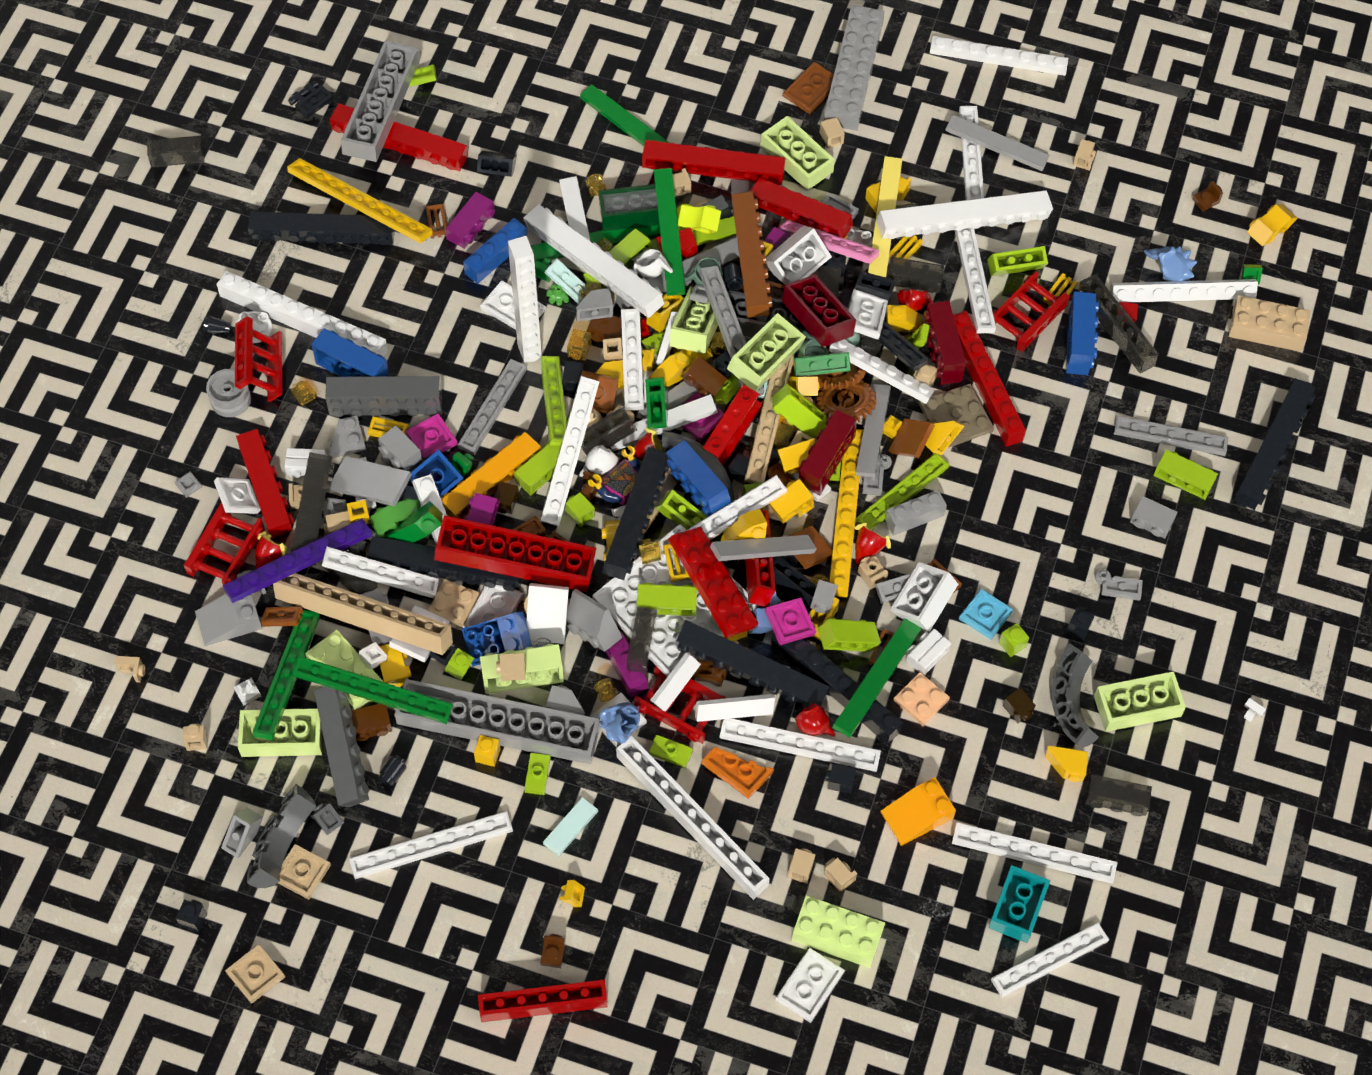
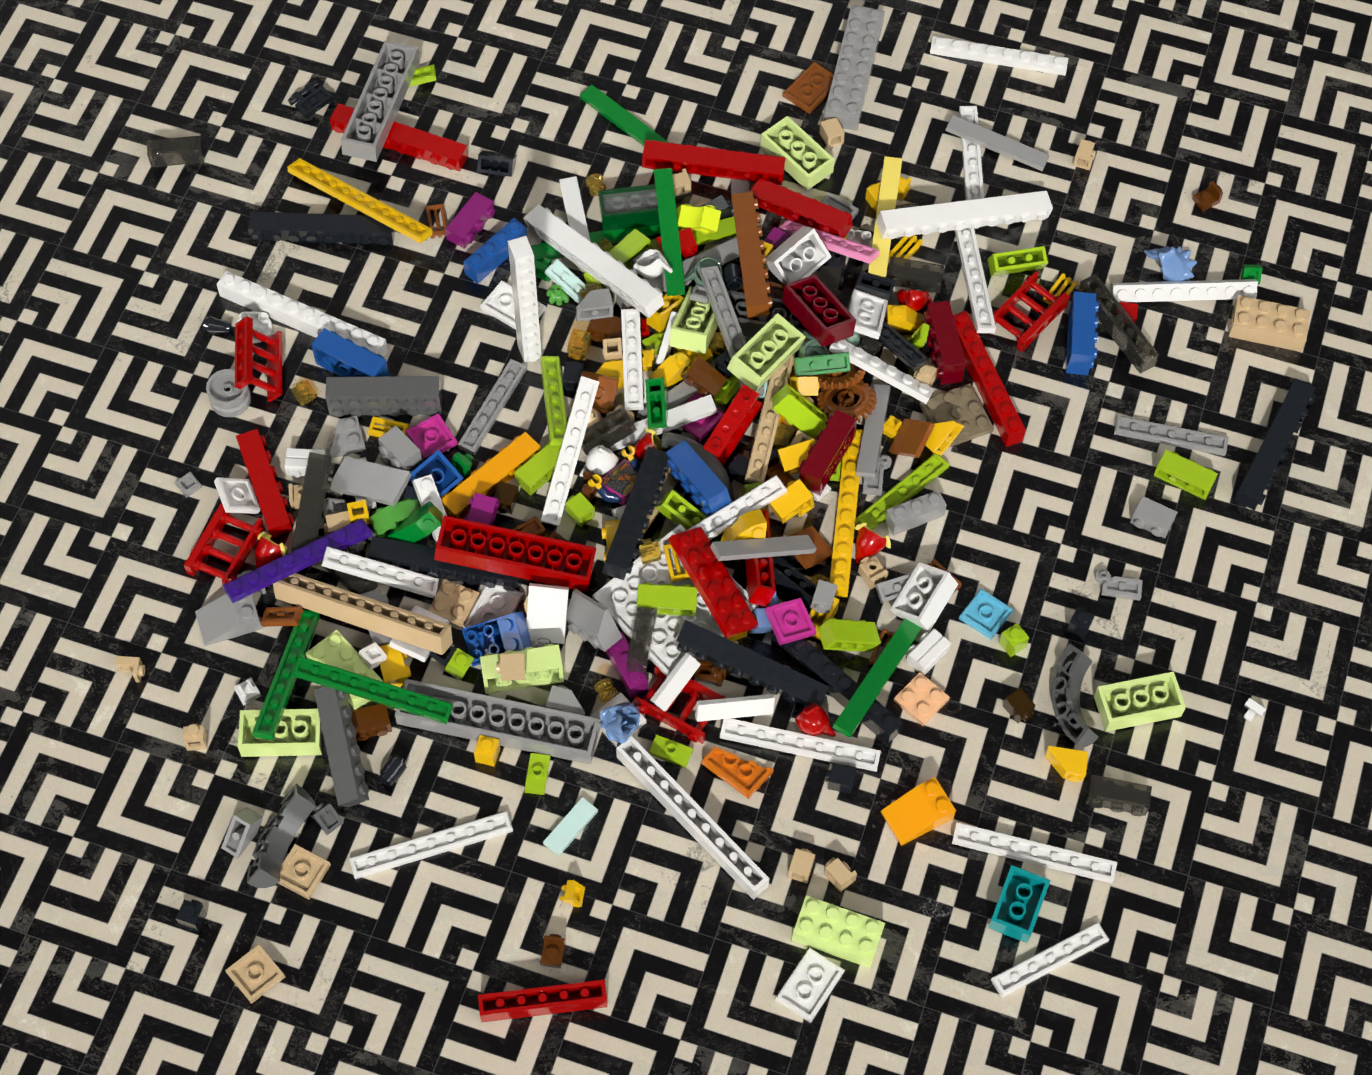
yellow brick [1247,204,1297,246] -> none

